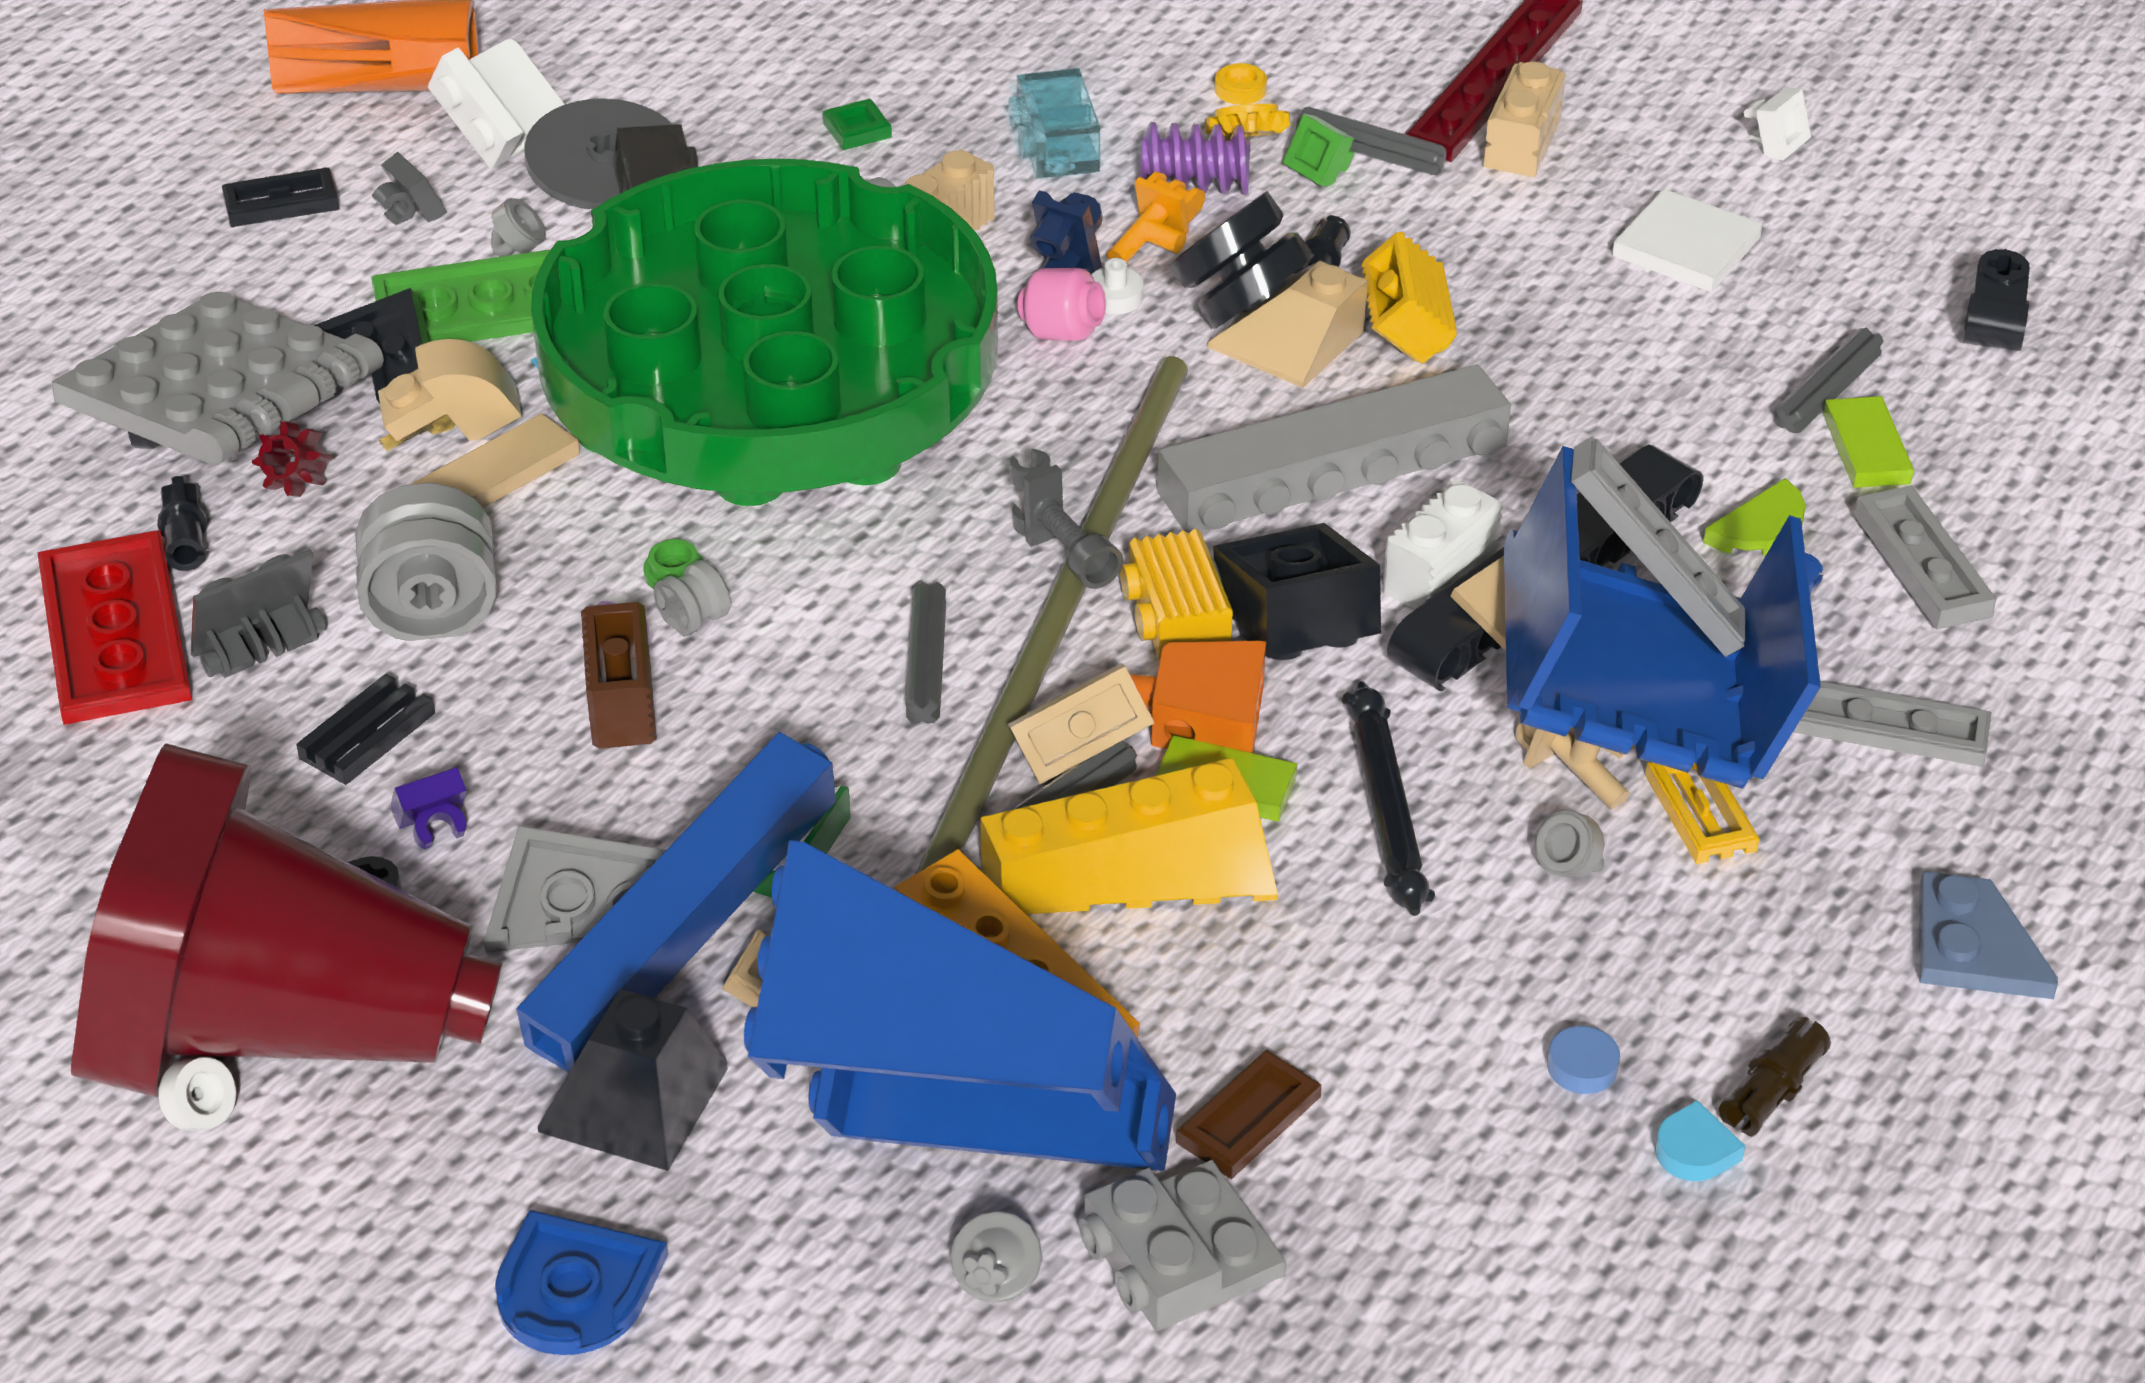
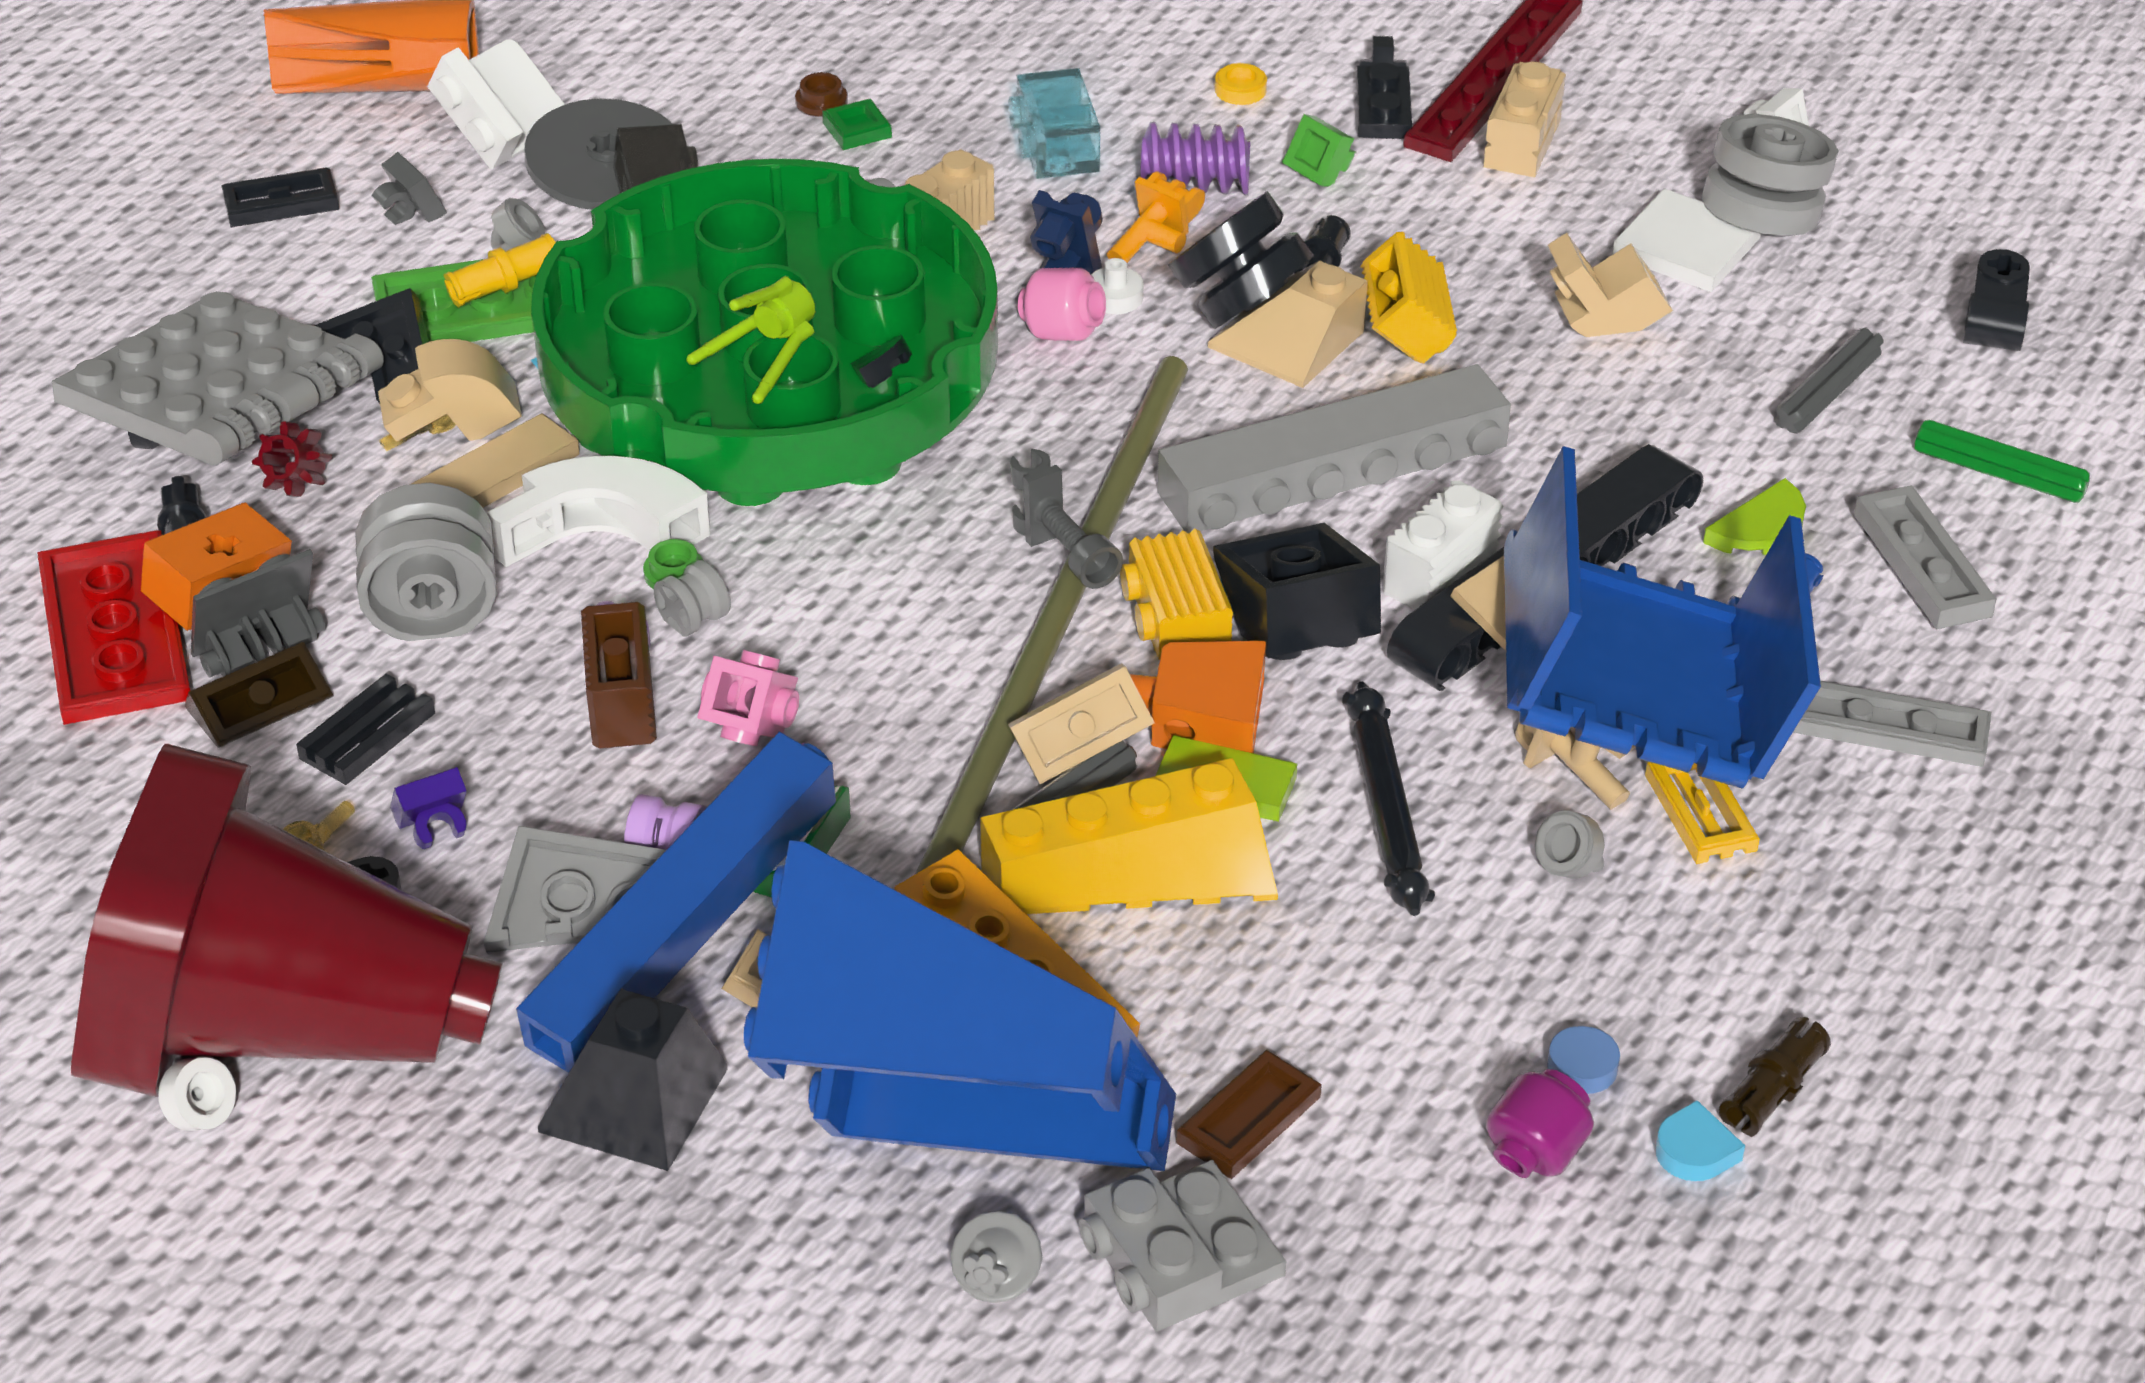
blue tile [495,1210,668,1355] -> none
dark grey axle [905,582,946,724] -> none
yellow gear [1205,104,1290,139] -> none
dark grey axle [1296,107,1447,175] -> none
light grey tile [1571,436,1745,657] -> none
lime tile [1823,396,1914,488] -> none
sand blue wing [1919,871,2058,999] -> none
none -> orange brick [141,502,292,631]
none -> dark brown slope [185,642,333,748]
none -> clear yellow hand [282,801,355,851]
none -> yellow pin [444,233,555,308]
none -> white arch [486,456,710,567]
none -> lavender wheel [624,794,707,850]
none -> lime plant [687,276,815,404]
none -> bright pink brick [697,650,799,746]
none -> reddish brown plate [795,72,848,116]
none -> black tile [851,334,912,388]
none -> black hinge [1356,36,1412,139]
none -> magenta head [1486,1069,1594,1178]
none -> tan brick [1548,233,1673,337]
none -> light grey wheel [1702,114,1839,236]
none -> green axle [1914,420,2090,503]

